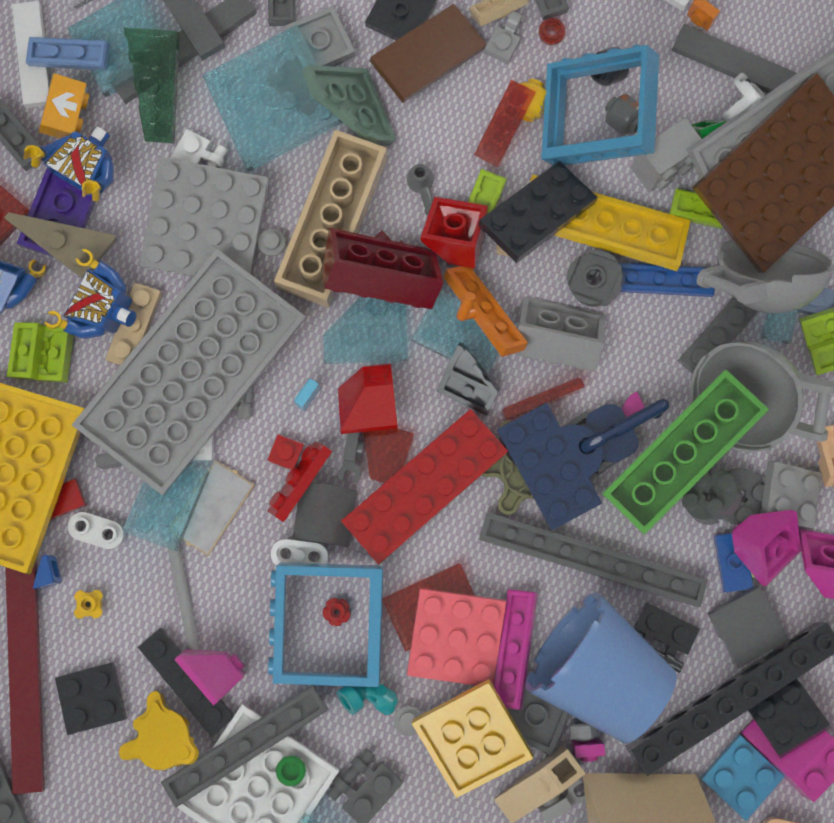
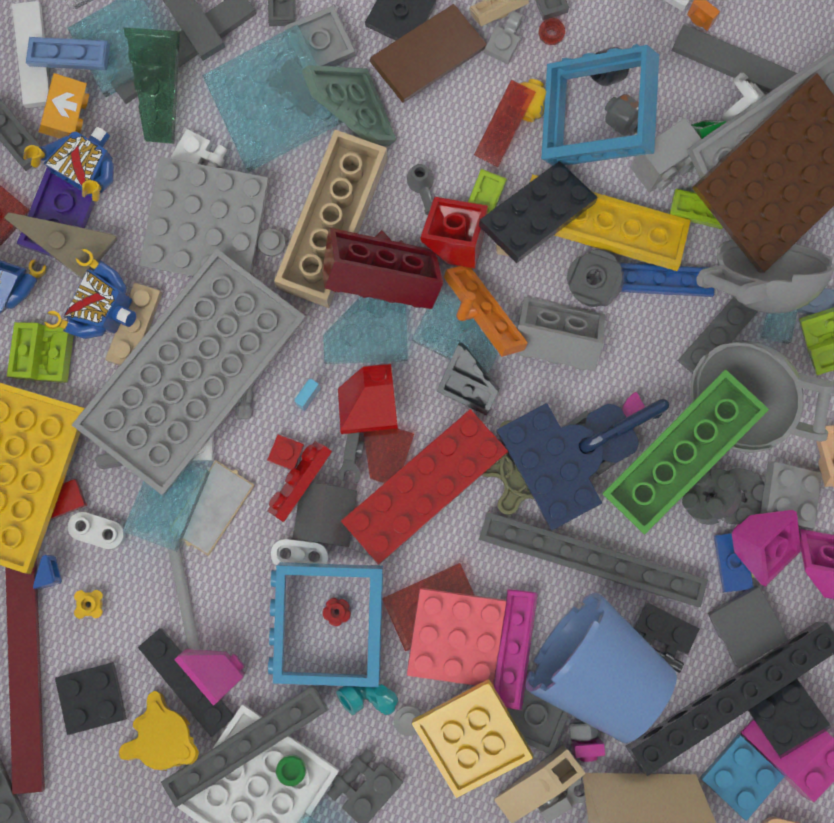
clear red tile [501,378,585,421] -> none

